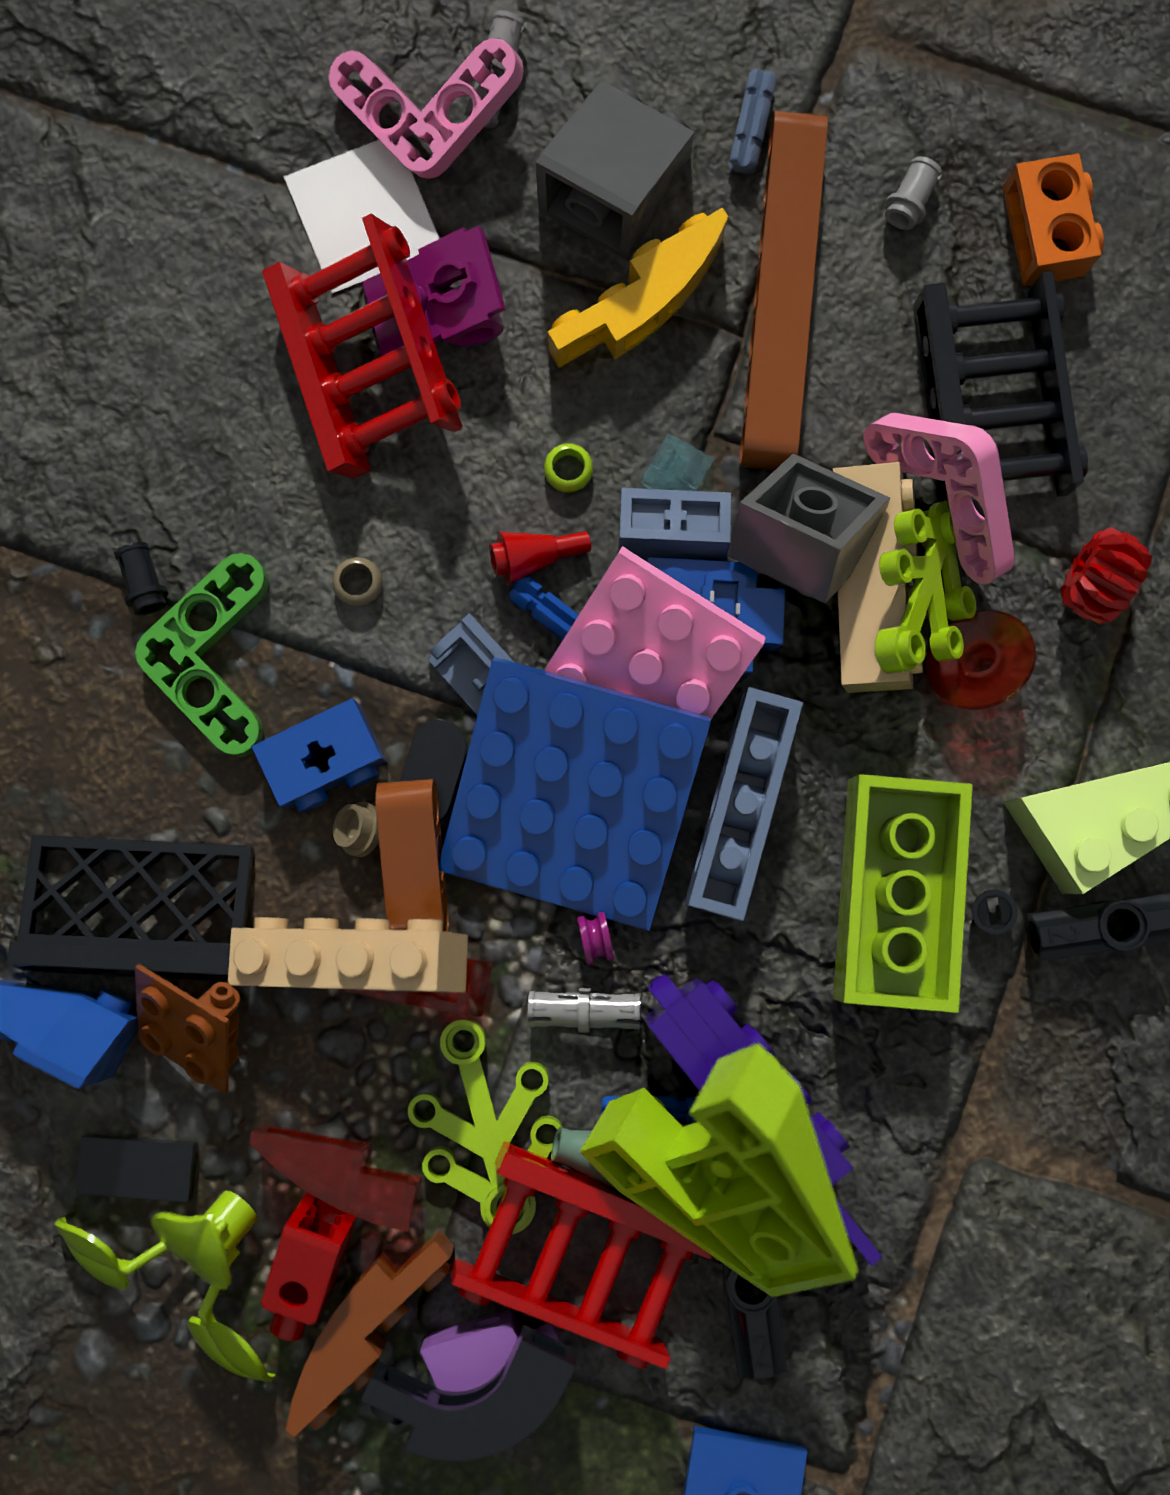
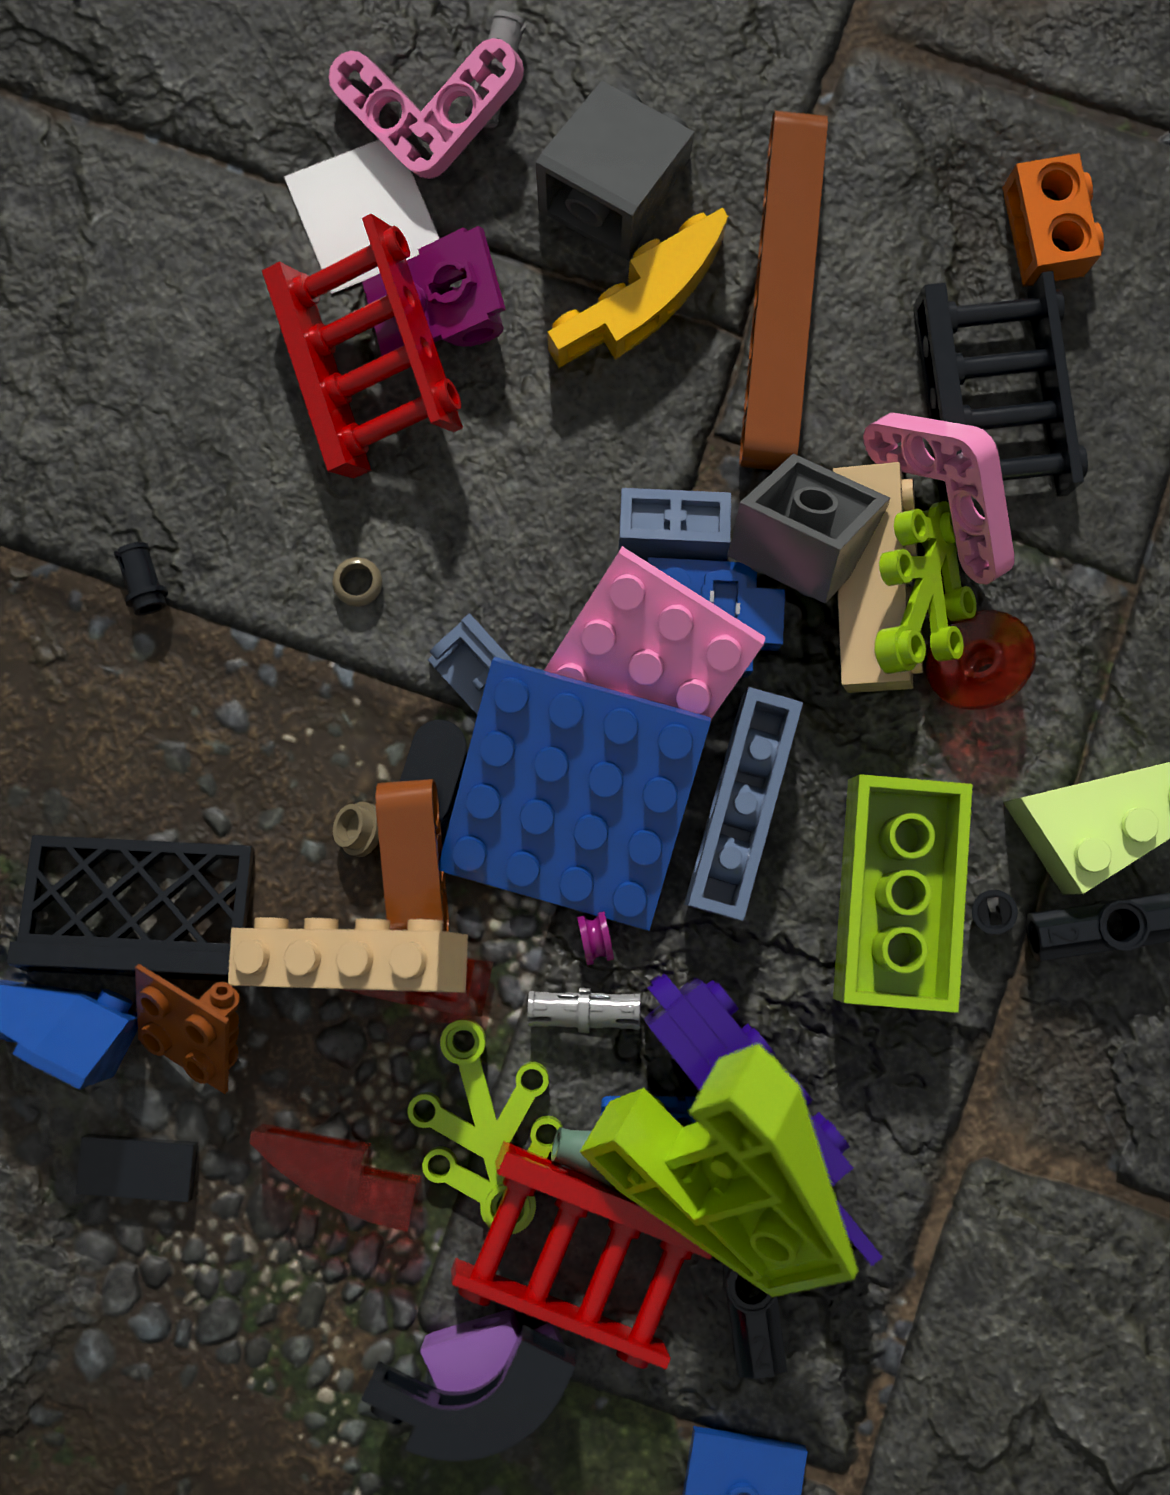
lime plant [54,1191,276,1382] -> none
bright green beam [135,553,269,757] -> none
blue brick [251,698,388,813] -> none
red torso [261,1188,362,1341] -> none
dark orange slope [286,1229,454,1438] -> none
red cone [489,531,591,585] -> none
blue axle [509,576,579,641] -> none
lime piece [544,443,593,493] -> none
clear light blue tile [641,433,715,491] -> none
sand blue axle [728,68,777,175] -> none
light grey pin [885,156,942,230] -> none
red gear [1061,527,1152,624] -> none

